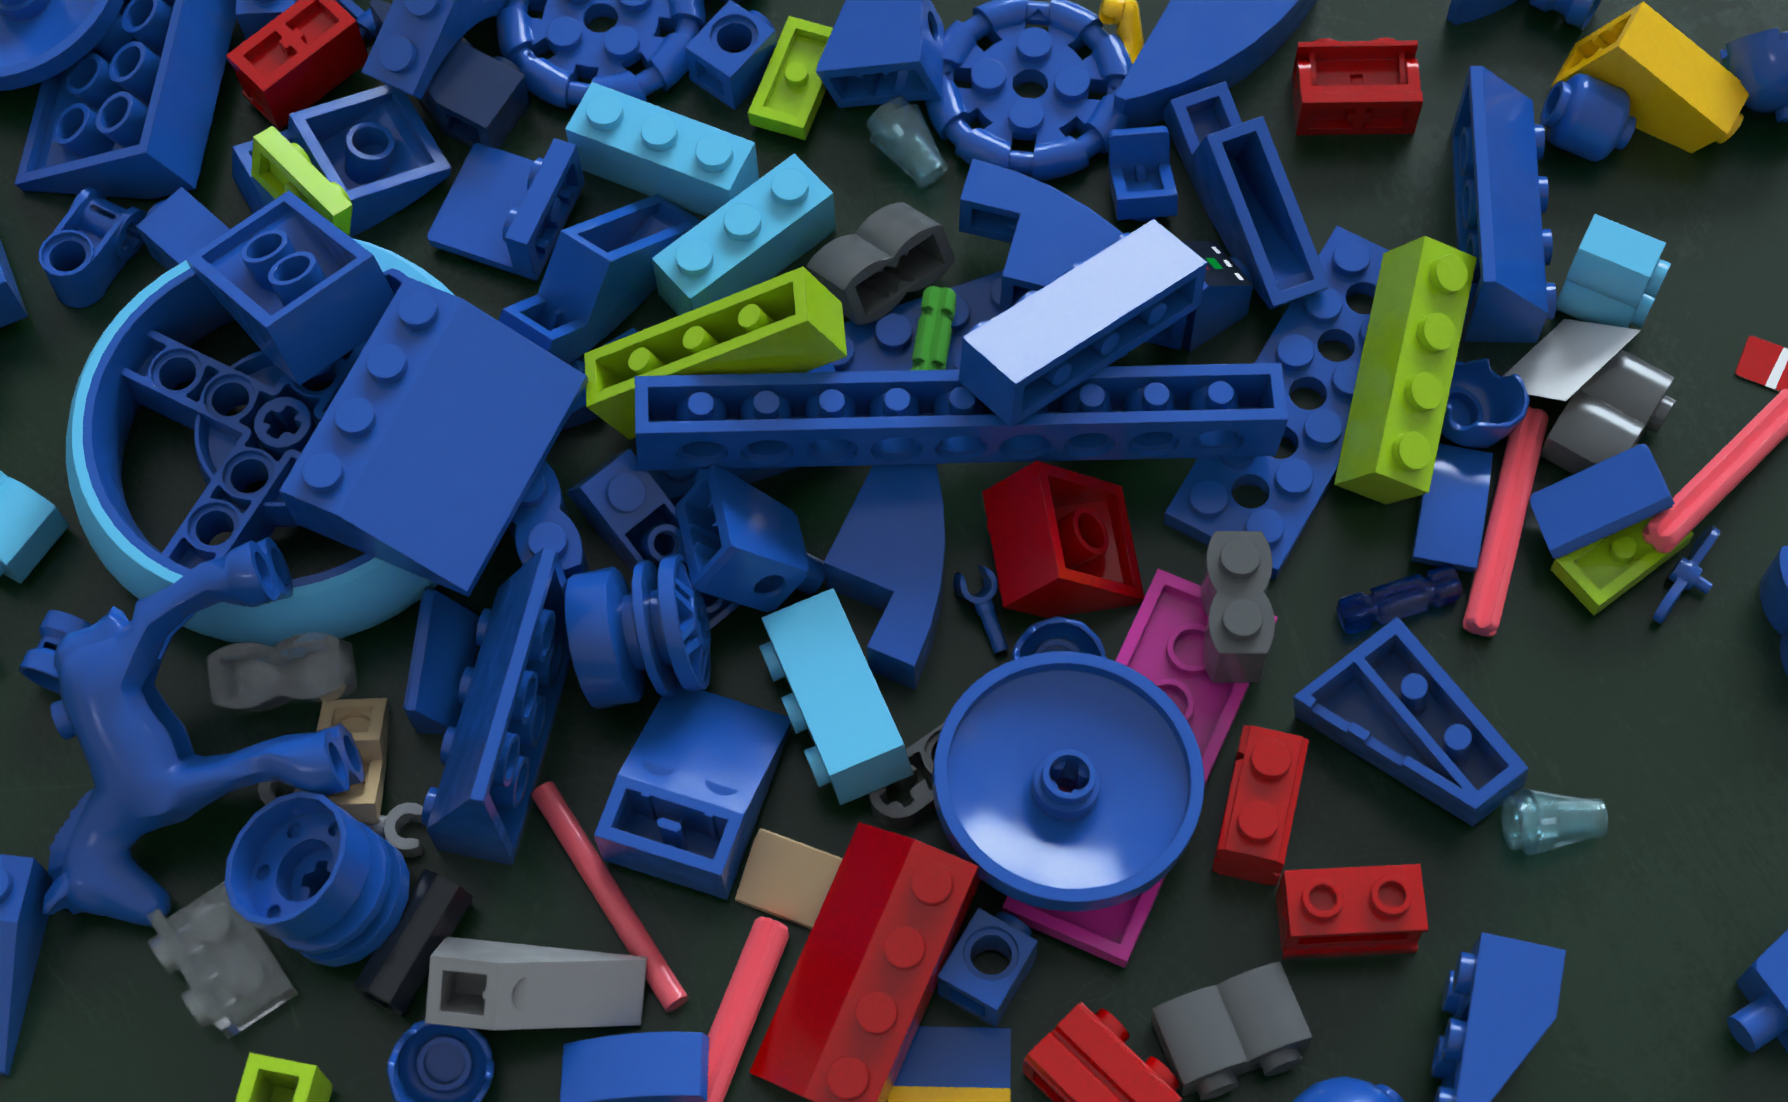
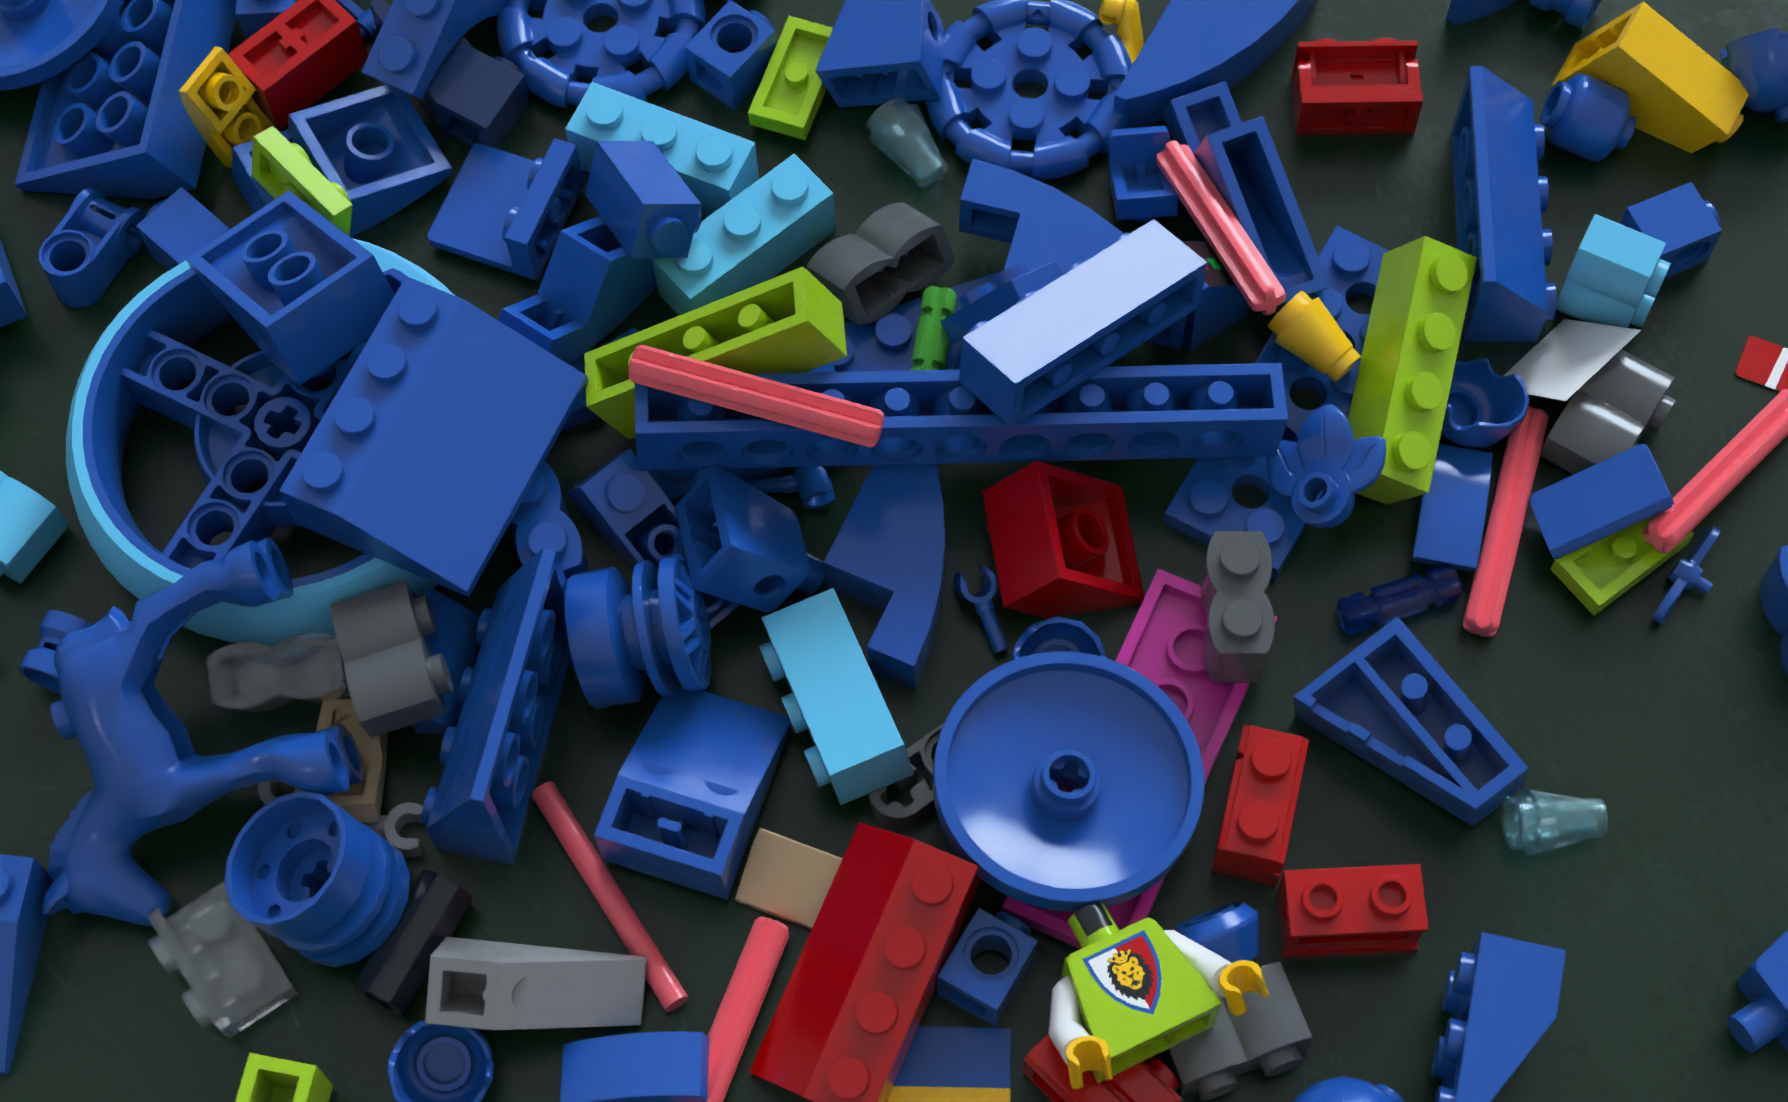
none -> yellow slope [179,46,274,168]
none -> dark grey brick [330,580,453,738]
none -> blue brick [585,141,702,259]
none -> coral axle [628,345,884,447]
none -> blue hand [745,466,835,509]
none -> blue plate [940,261,1063,344]
none -> torso [1049,902,1269,1089]
none -> coral axle [1156,140,1286,315]
none -> blue cone [1174,902,1260,963]
none -> blue plate [1266,404,1386,528]
none -> yellow cone [1268,291,1362,383]
none -> blue brick [1620,182,1722,279]

